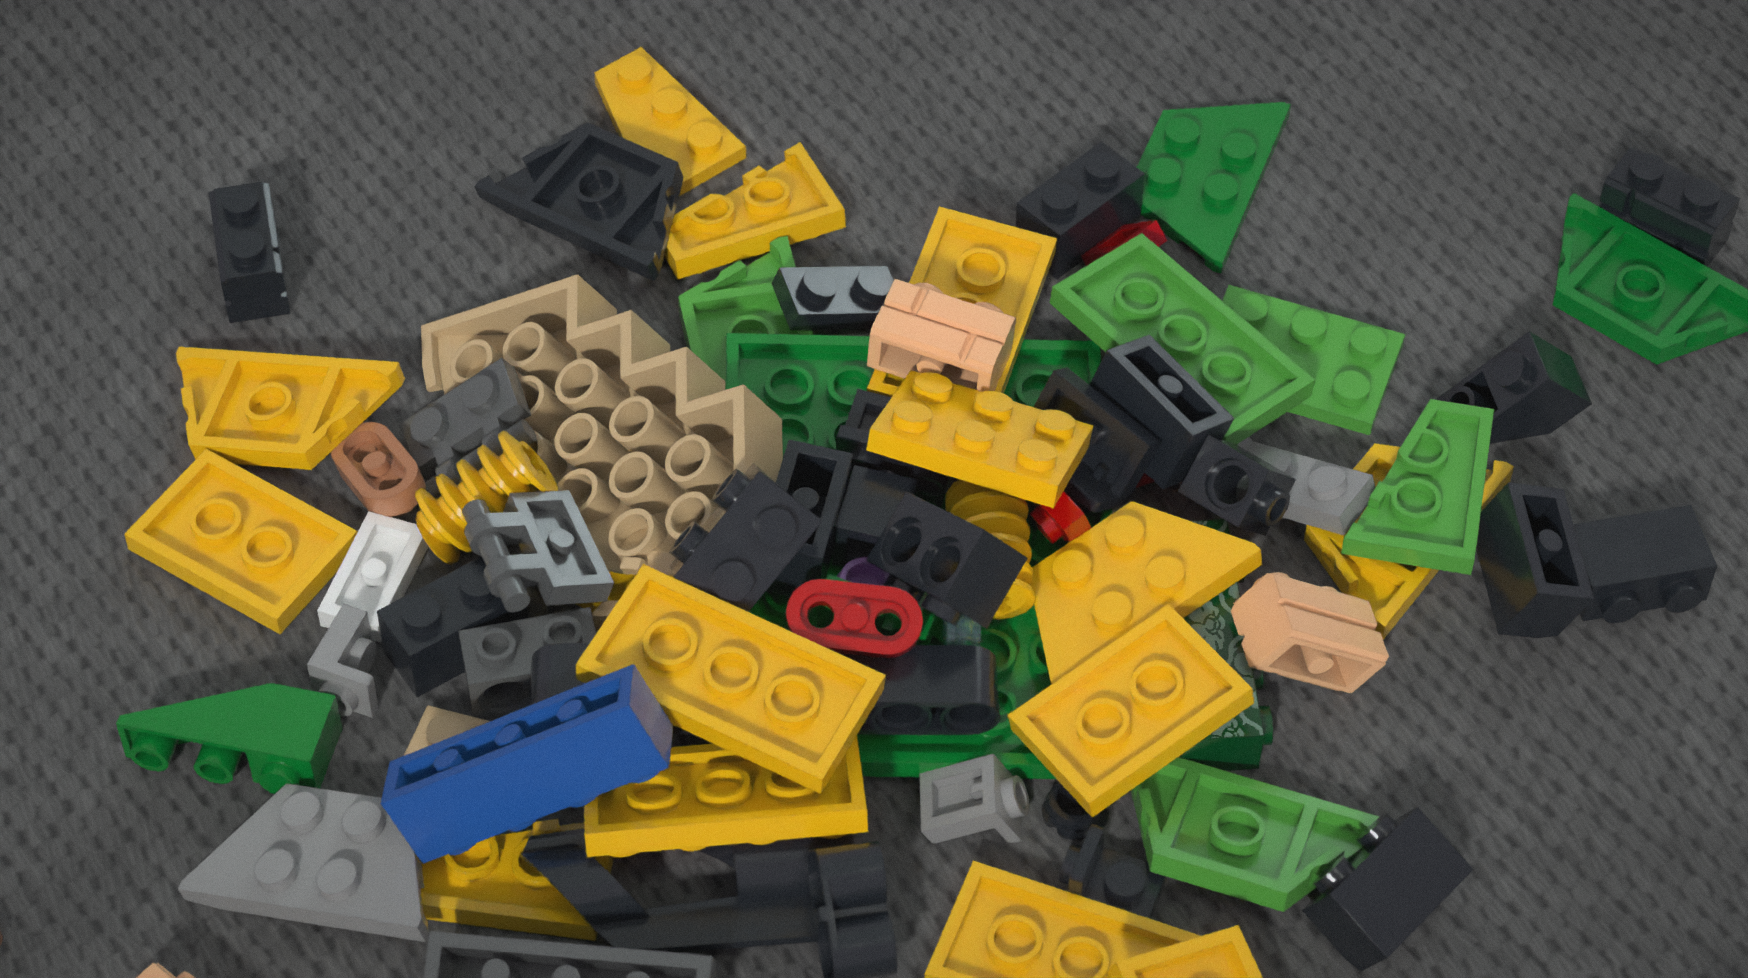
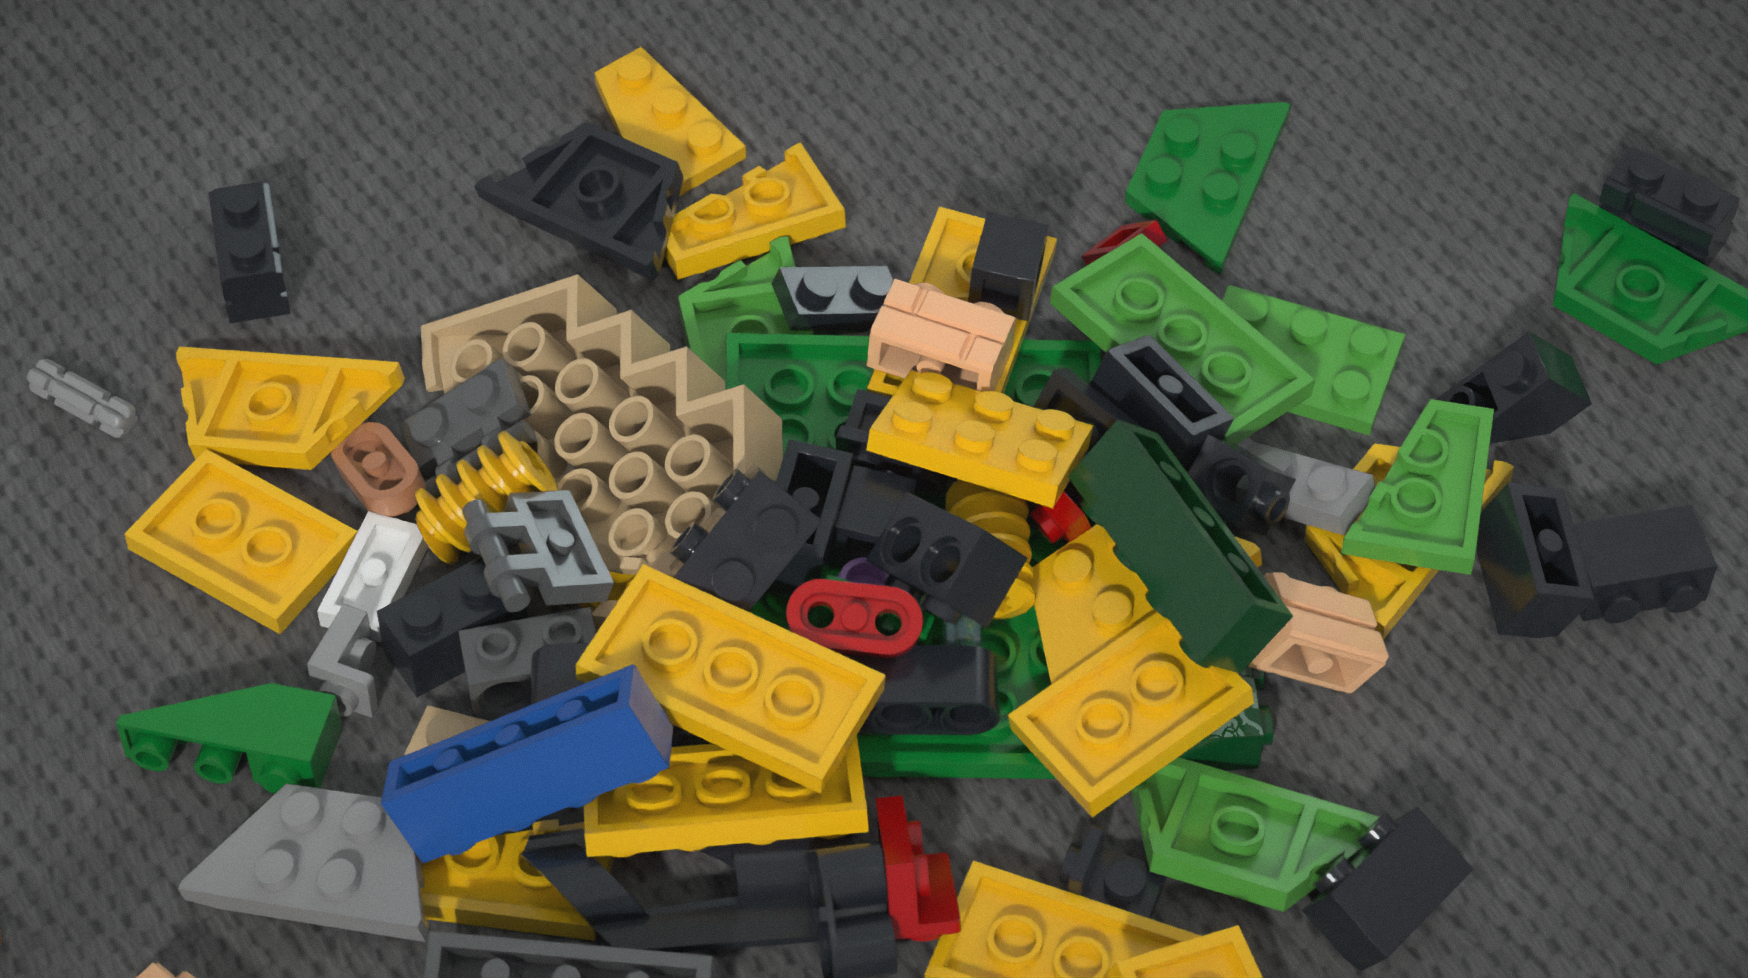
light grey bracket [920,754,1030,843] -> none
black brick [1015,141,1145,279] -> none
black plate [1042,781,1109,840] -> none
none -> light grey axle [26,359,138,438]
none -> red bracket [875,795,961,942]
none -> black brick [968,212,1049,321]
none -> dark green brick [1068,419,1293,674]

